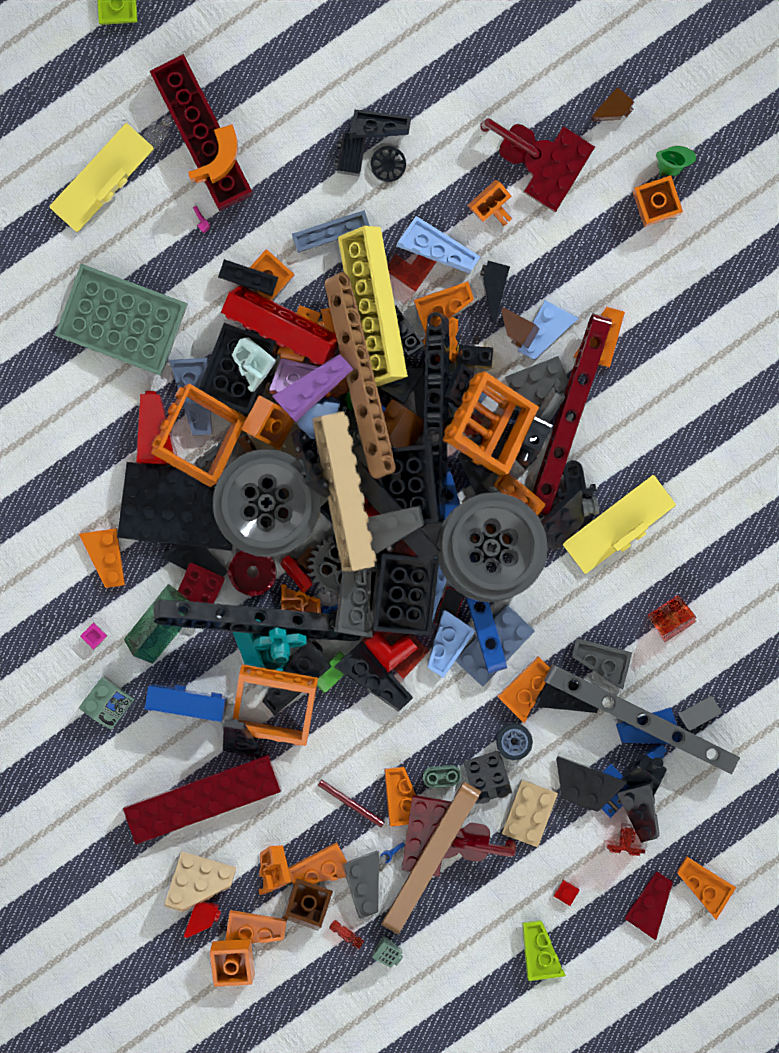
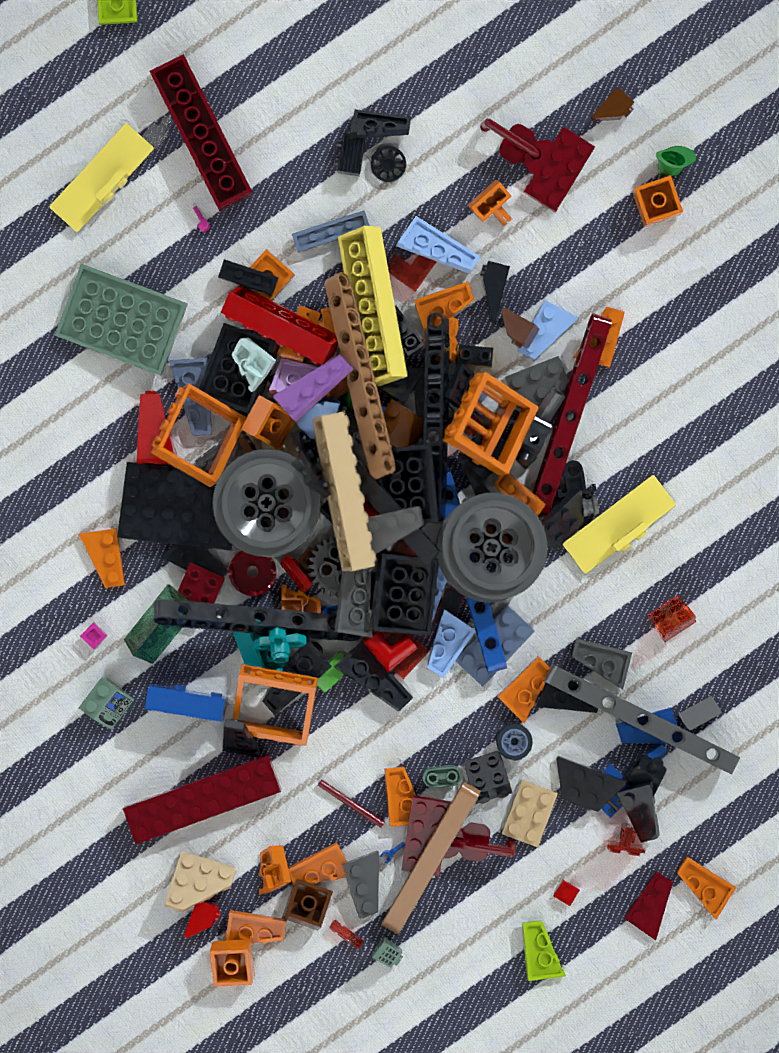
orange arch [188,124,238,184] -> none

